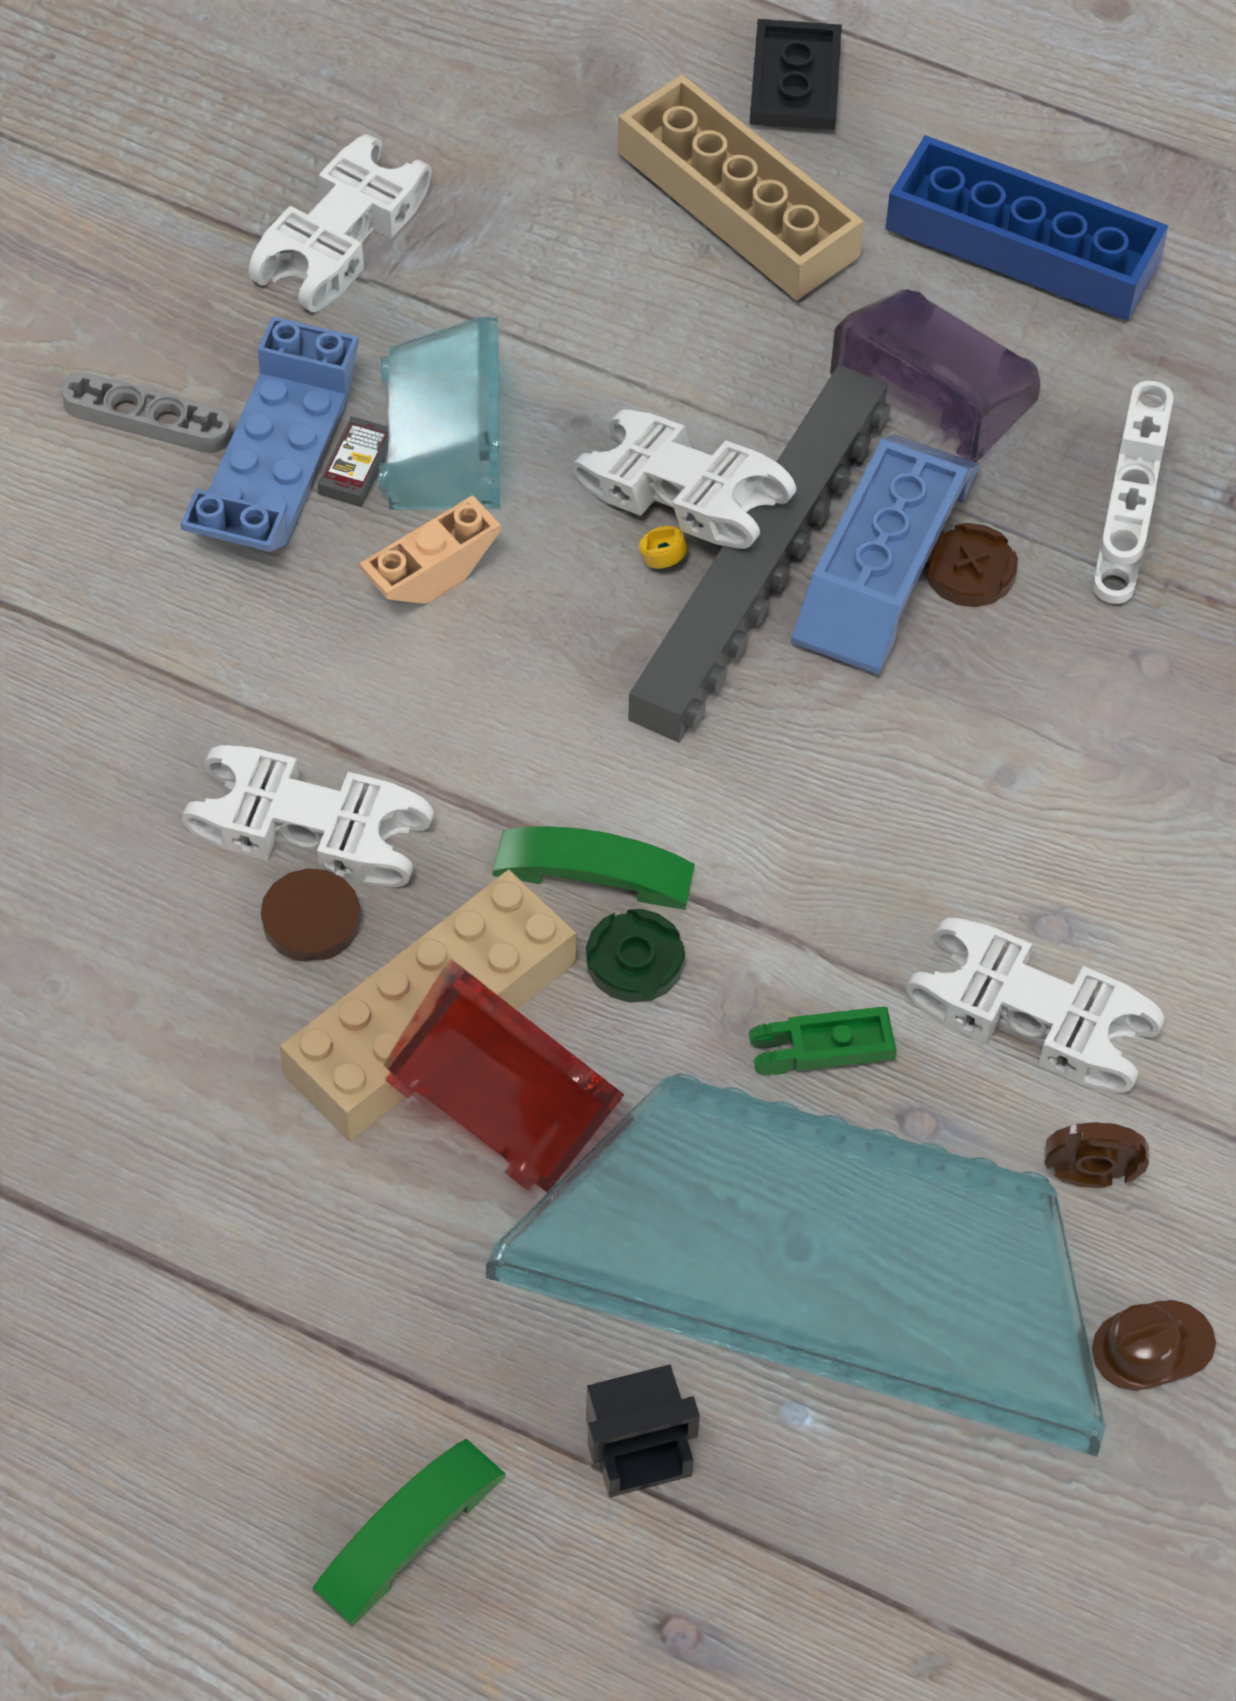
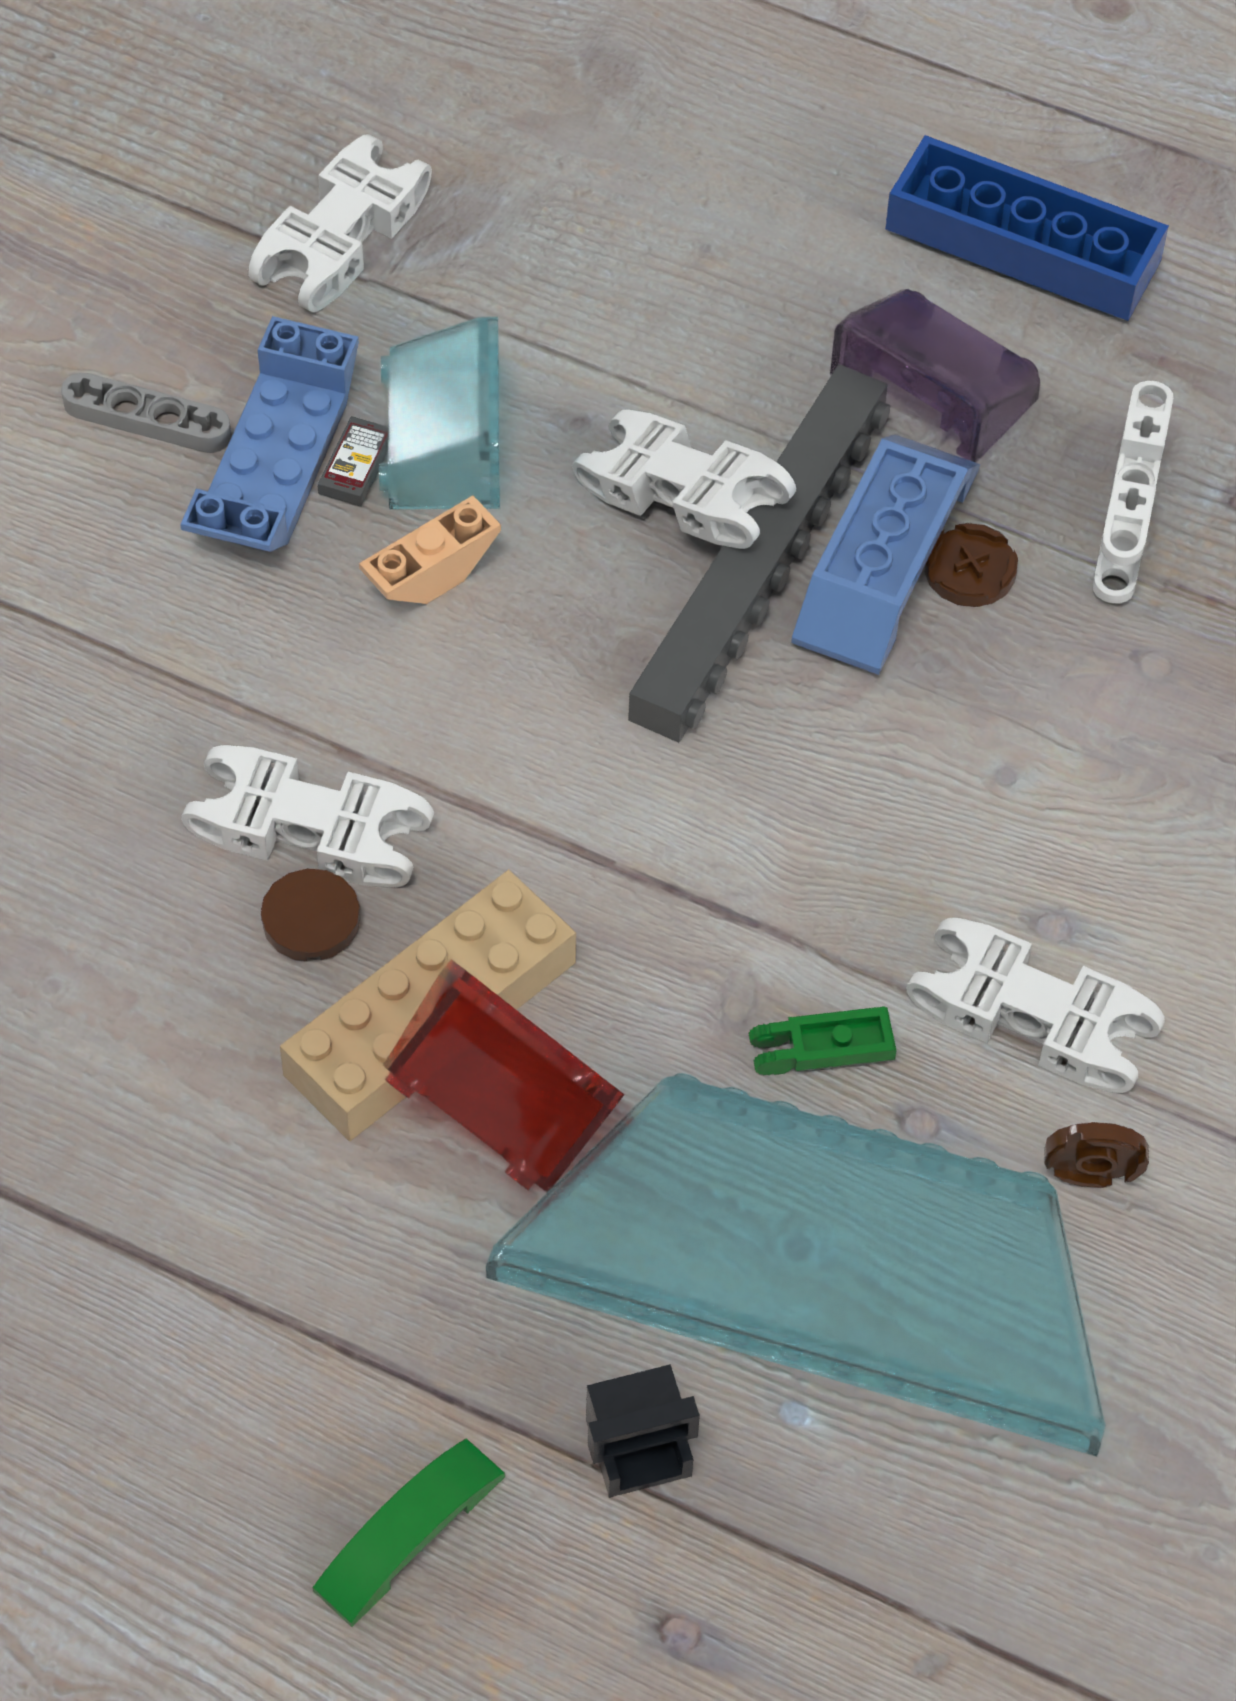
green slope [493,826,695,910] -> none
dark green tile [586,909,685,1003] -> none
tan brick [617,74,864,301] -> none
yellow tile [639,526,688,569] -> none
black plate [749,19,842,130] -> none
reddish brown piece [1092,1300,1216,1391] -> none

